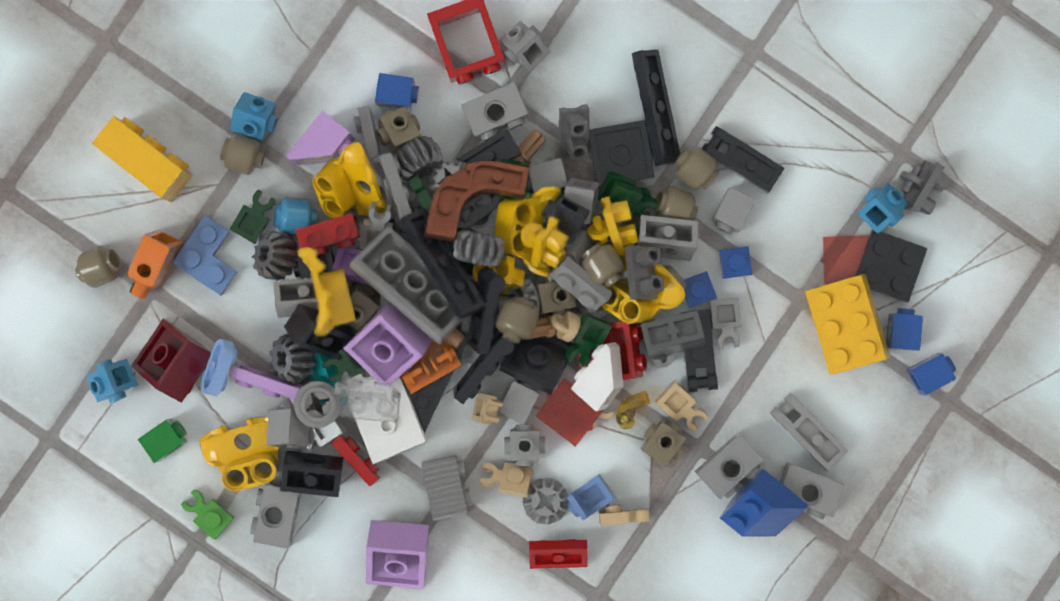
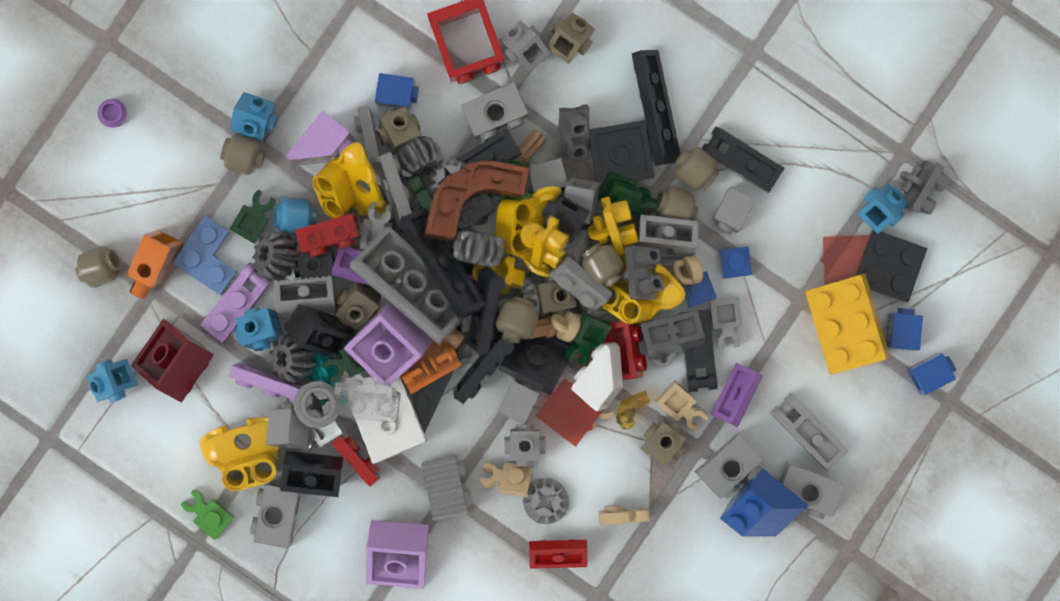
yellow brick [92,116,193,203] -> none
green brick [137,418,188,463] -> none
light blue plate [201,339,237,396] -> none
yellow piece [298,248,356,336] -> none
tan plate [472,392,503,425] -> none
medium blue bracket [567,474,616,520] -> none
none -> medium lavender plate [98,99,127,128]
none -> lavender plate [200,262,273,343]
none -> dark azure brick [235,308,283,352]
none -> dark tan brick [546,12,595,64]
none -> tan tile [672,255,703,285]
none -> medium lavender plate [711,363,763,428]

